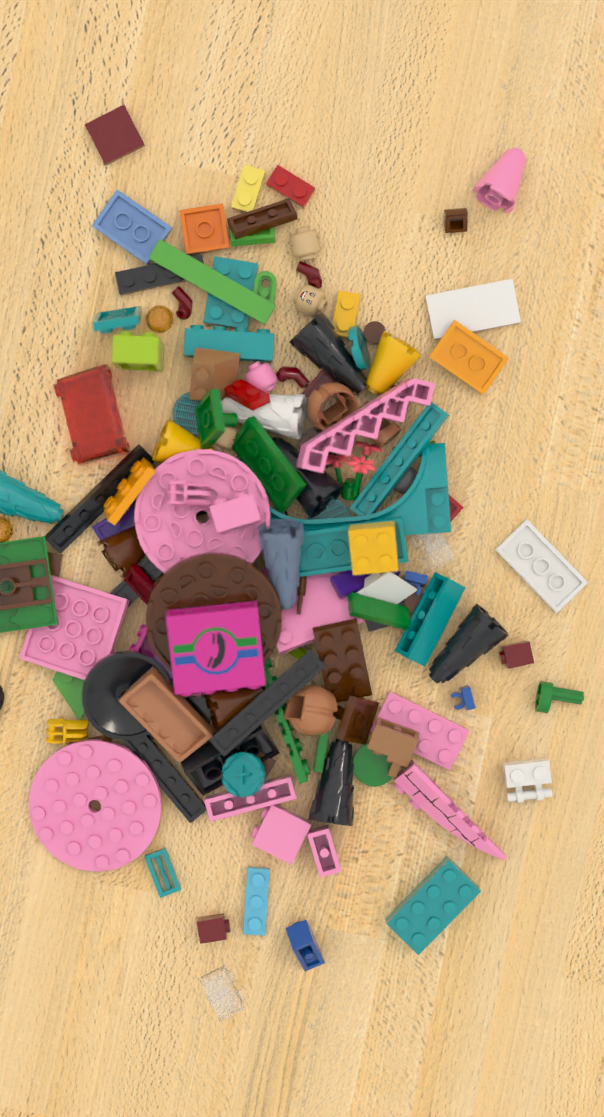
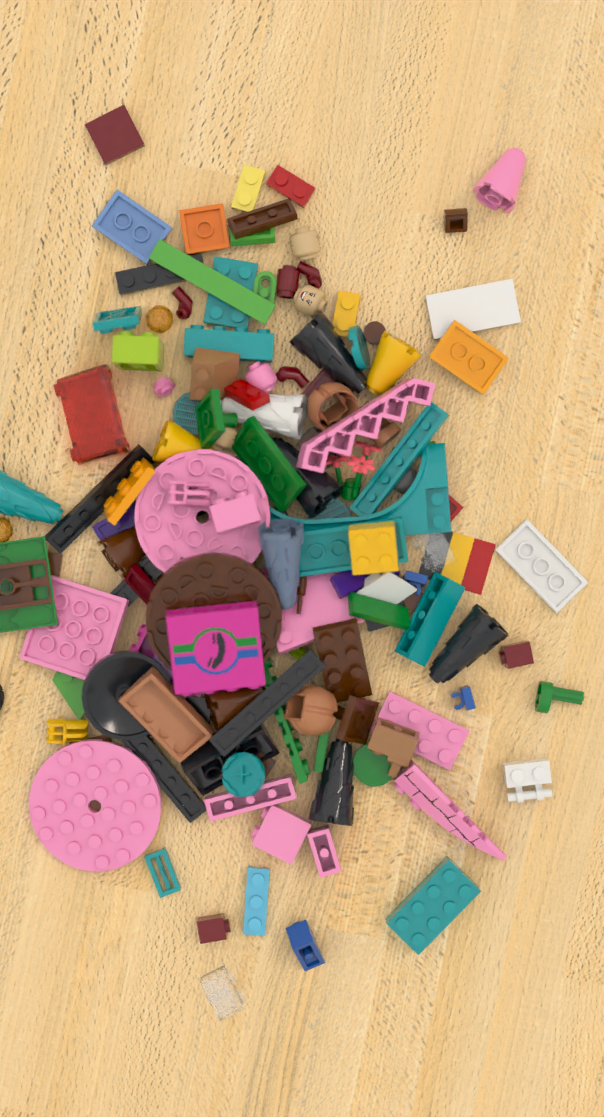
none -> bright pink plate [153,377,176,398]
none -> dark red brick [276,265,300,299]
none -> sticker [419,531,496,595]

